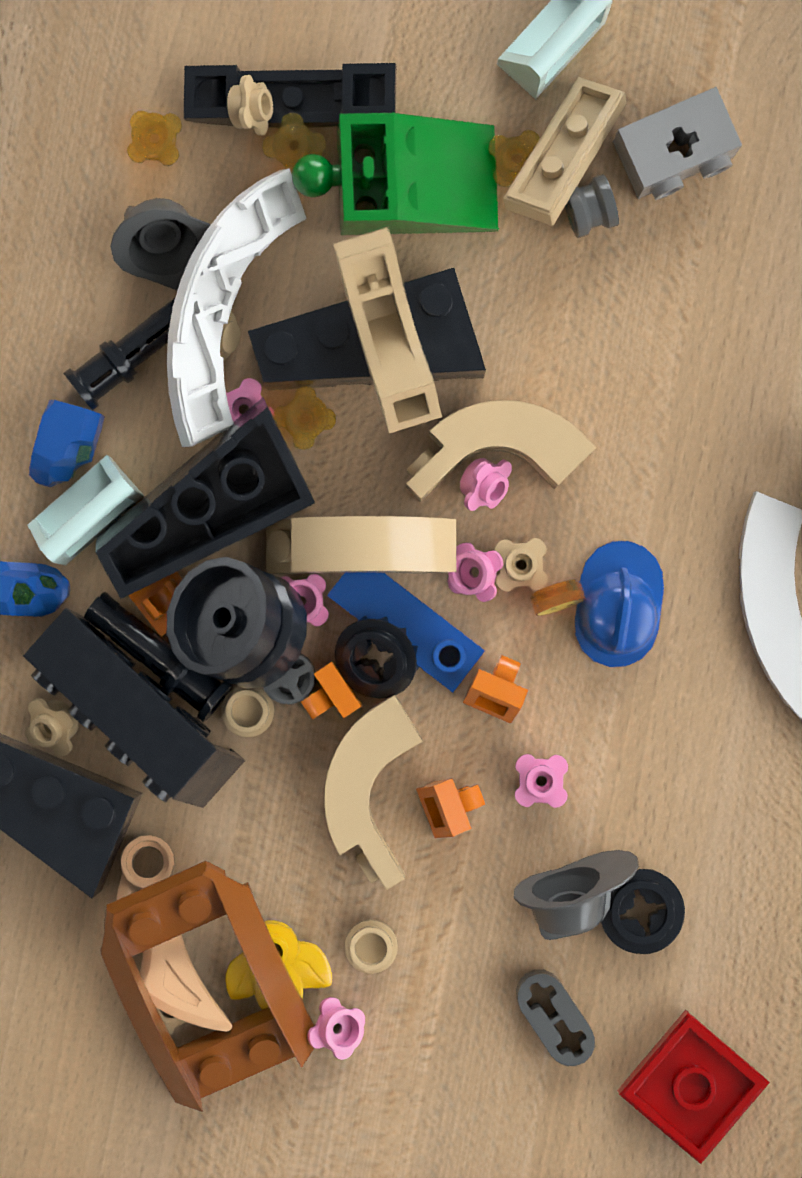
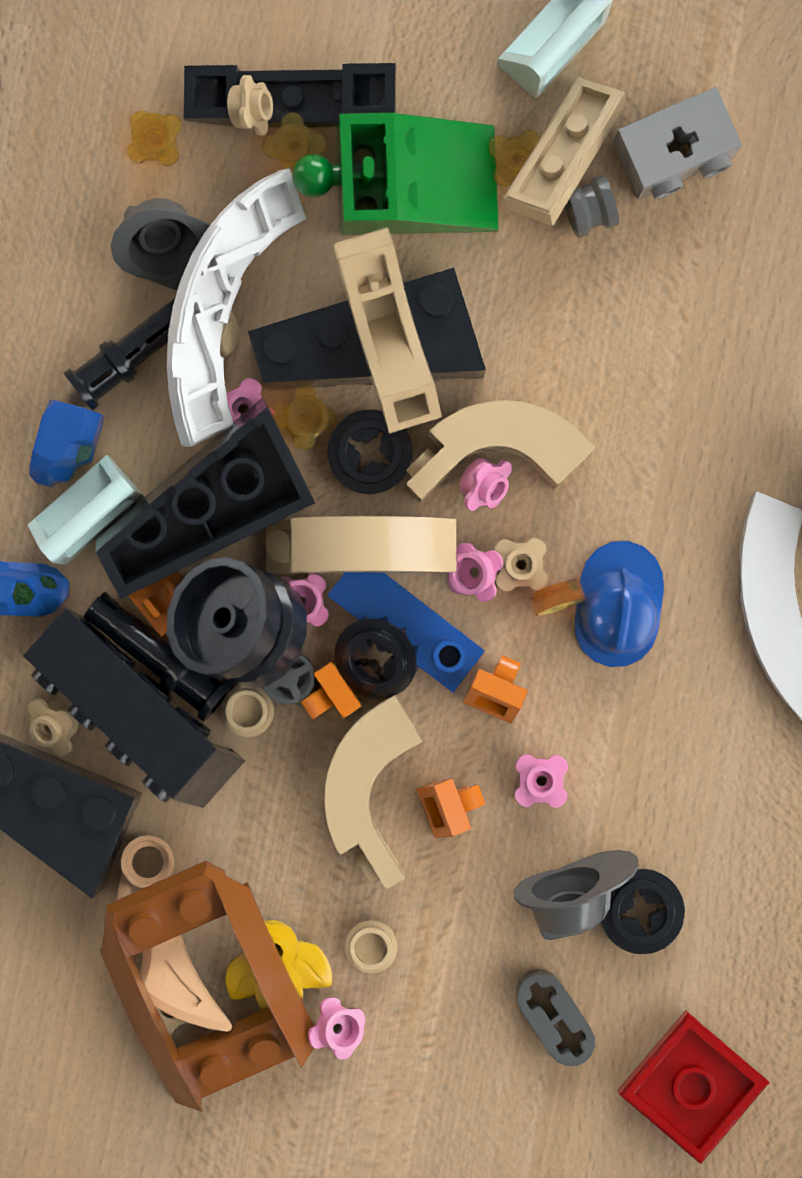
none -> black gear [328,410,412,495]

